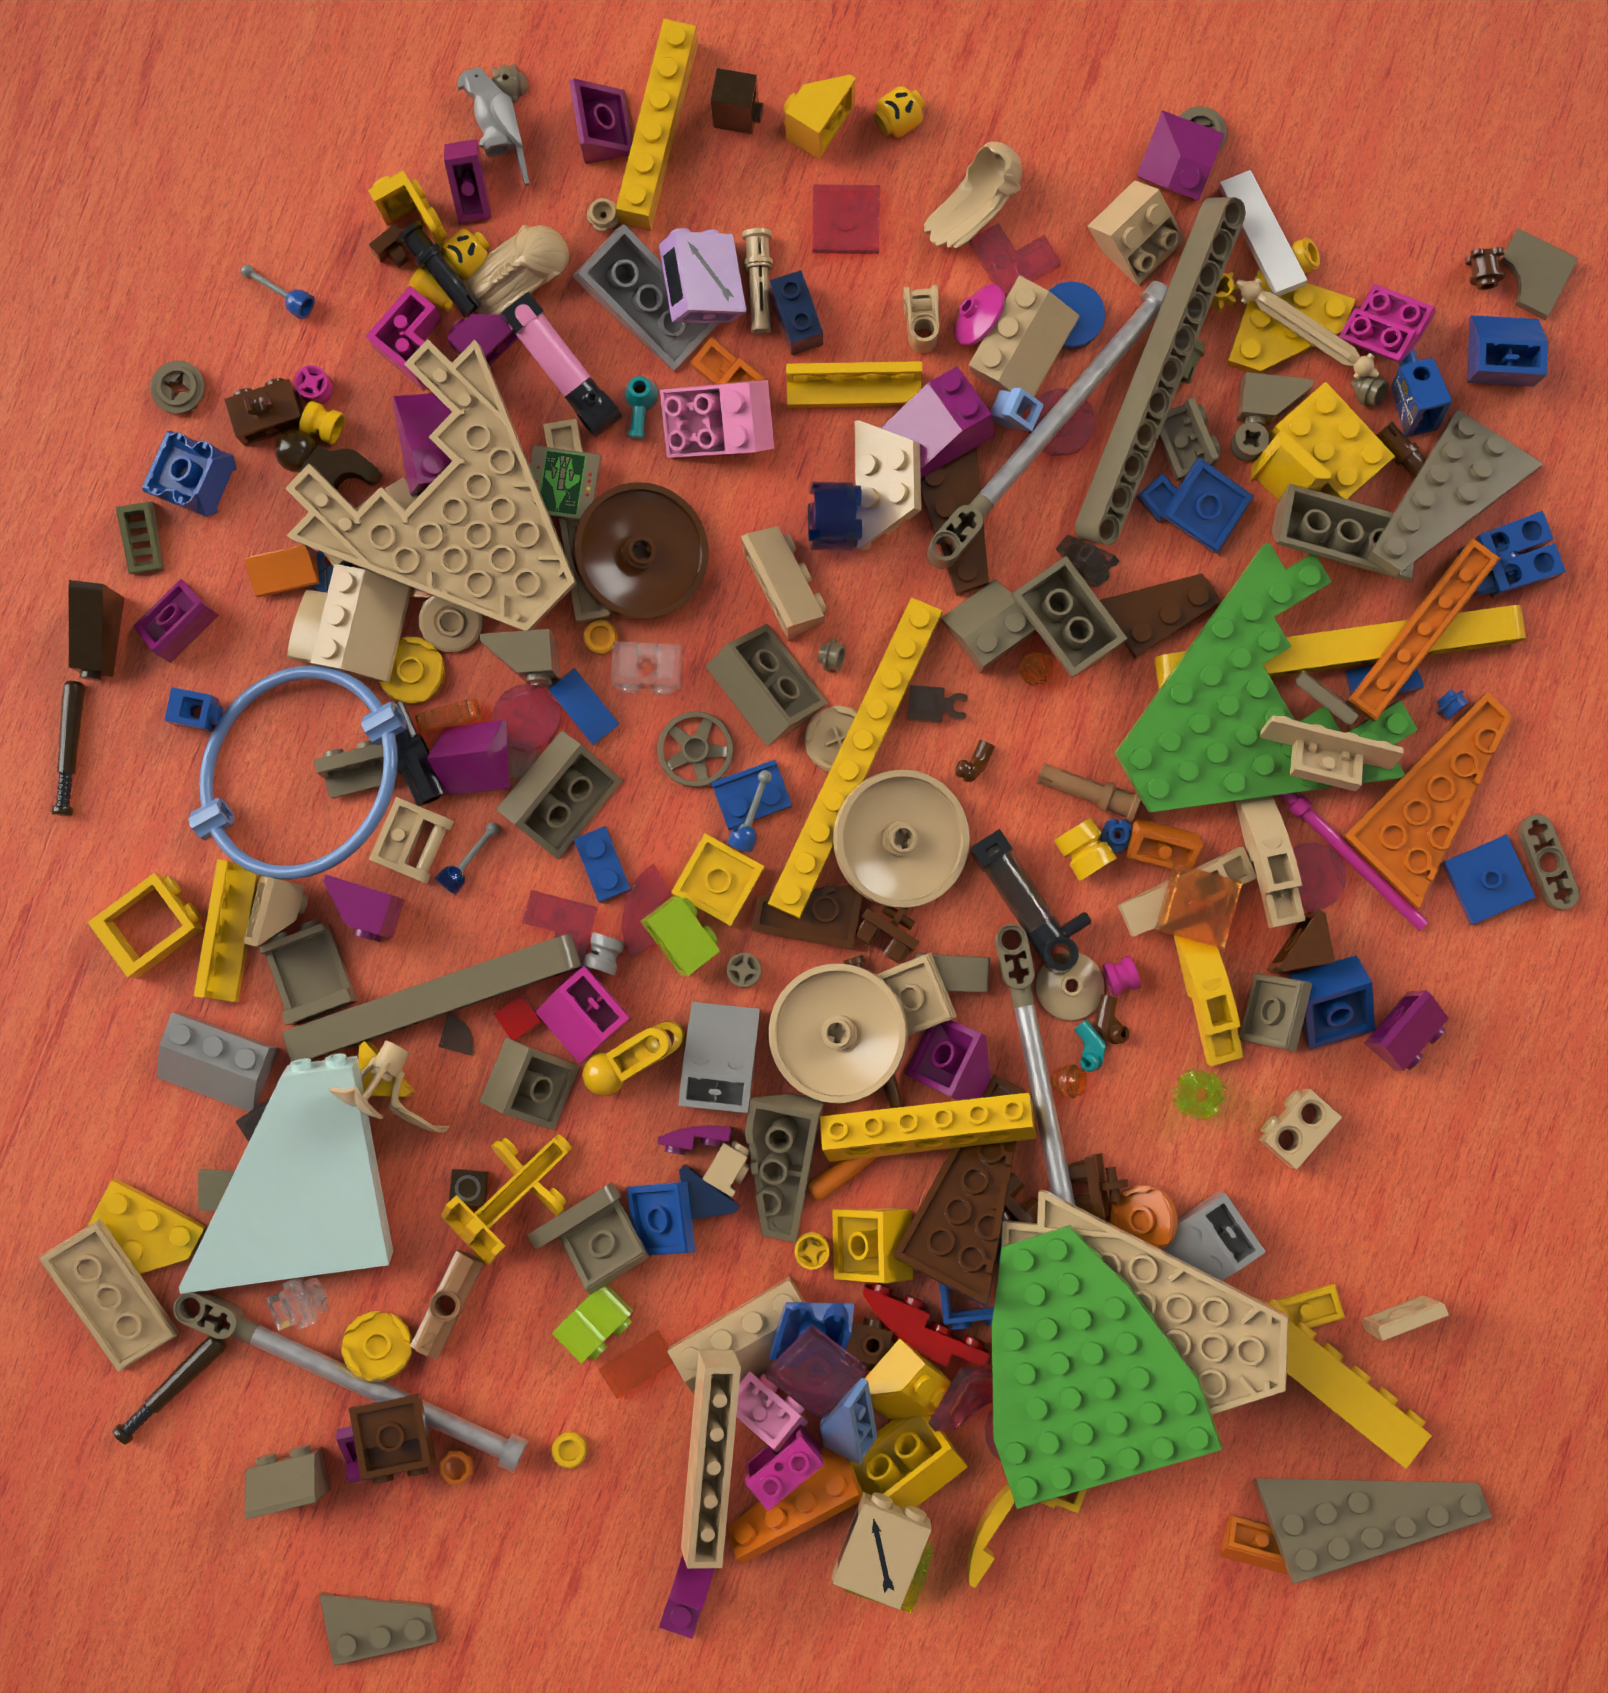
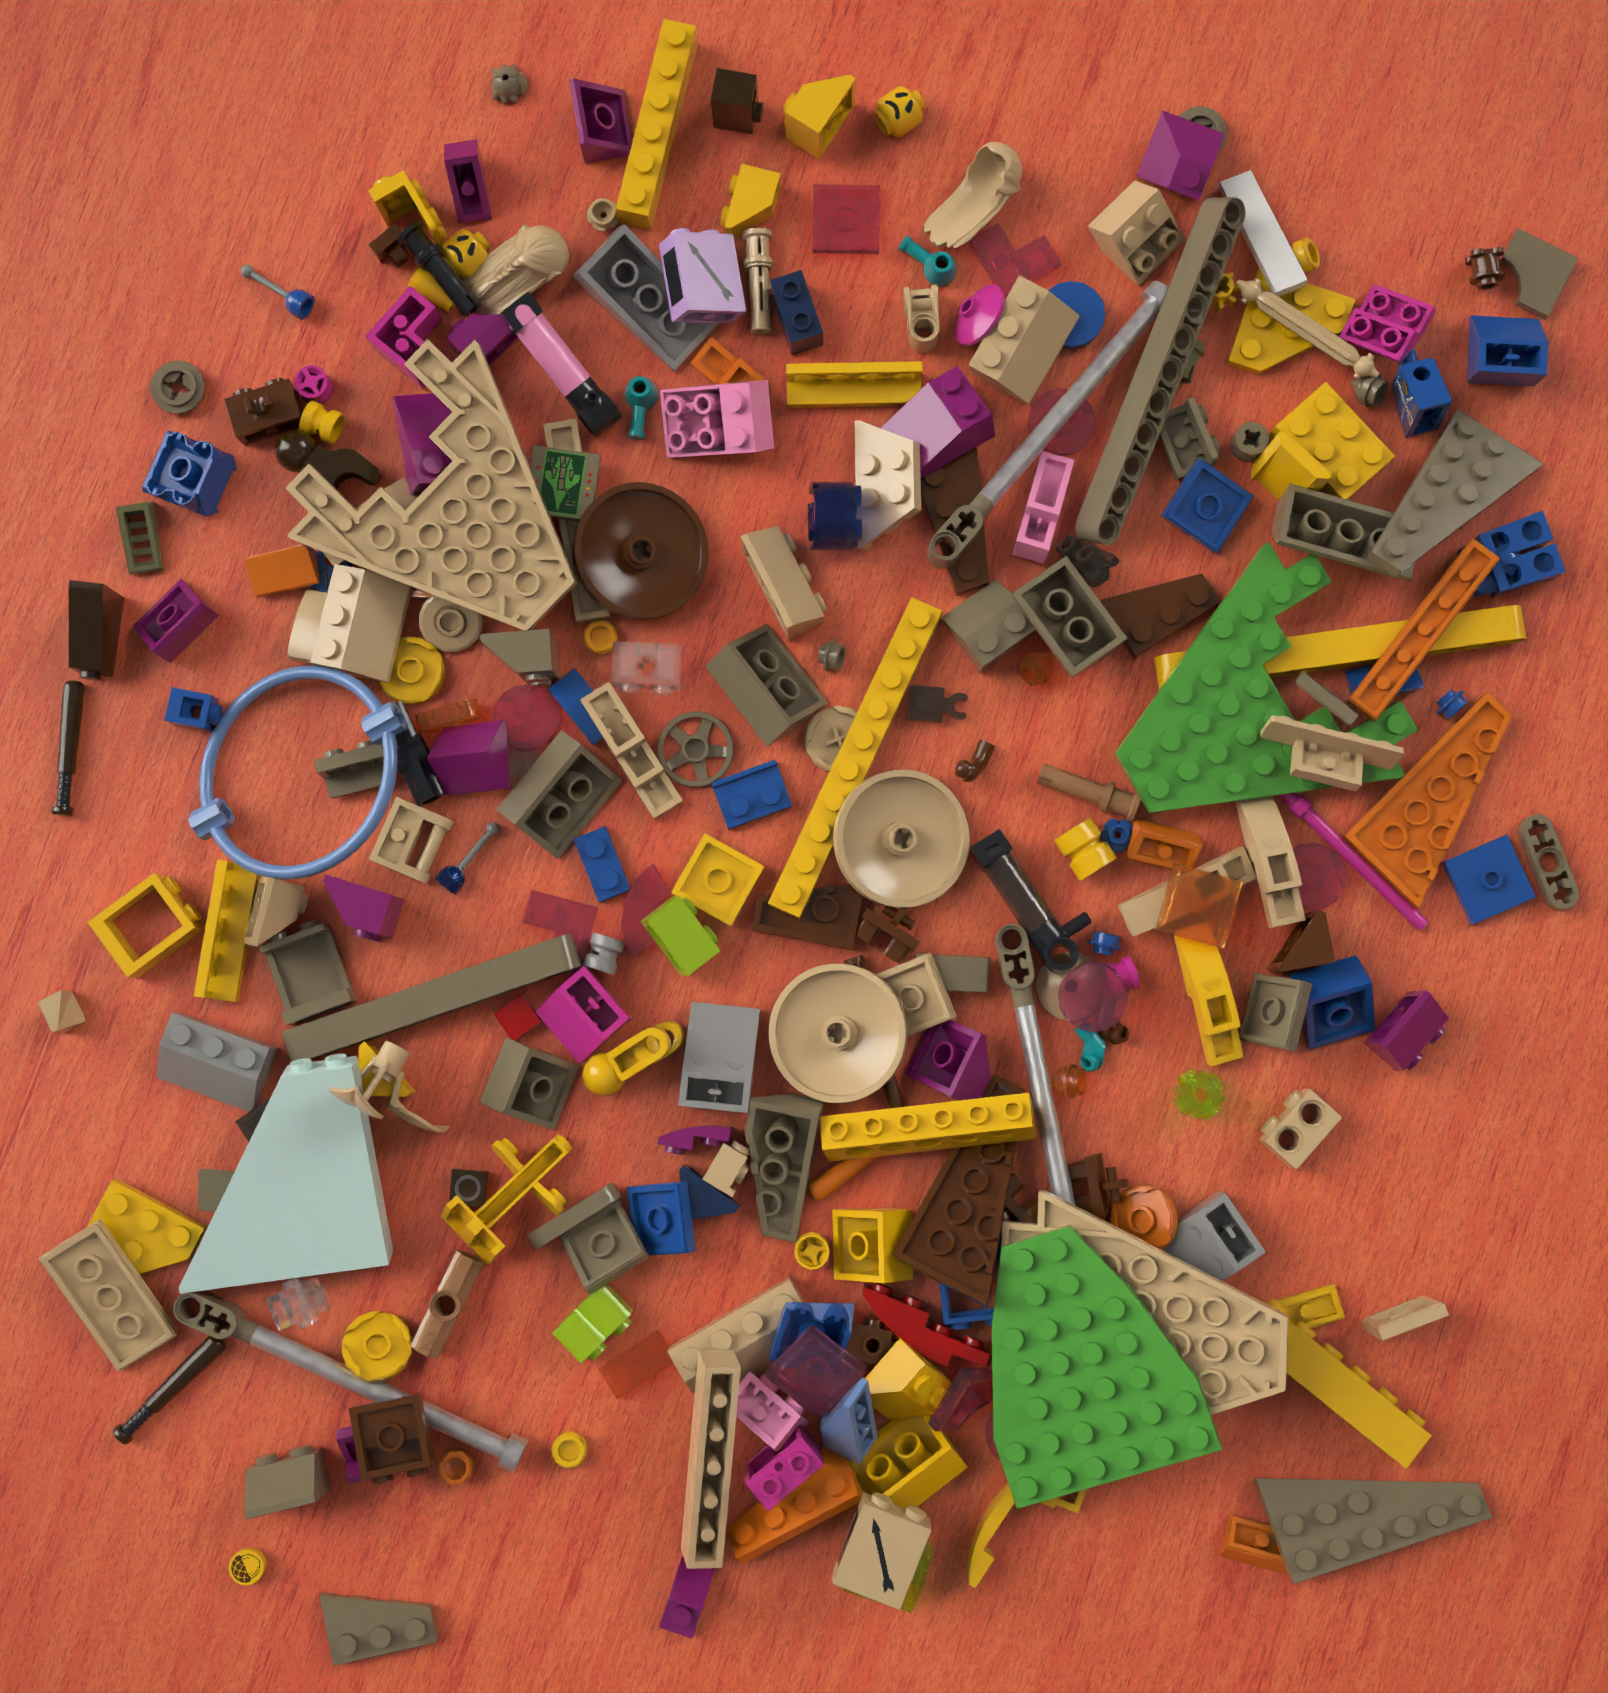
clear smoke tile [439,1013,475,1056] -> none
light grey animal [458,67,529,186] -> none
hinge [727,770,772,852] -> none
dark tan wheel [727,953,762,988] -> none
light blue leg [990,388,1044,431] -> none
blue tile [1136,474,1177,522] -> none
dark tan slope [1236,372,1314,427] -> none
reddish brown pin [1376,421,1426,478] -> none
none -> tan slope [38,990,86,1033]
none -> yellow tile [229,1547,267,1585]
none -> tan slope [580,682,684,820]
none -> yellow slope [720,164,781,239]
none -> teal bar [898,235,957,287]
none -> bright pink slope [1012,451,1074,564]
none -> clear pink tile [1058,962,1129,1032]
none -> blue plate [1088,931,1122,956]

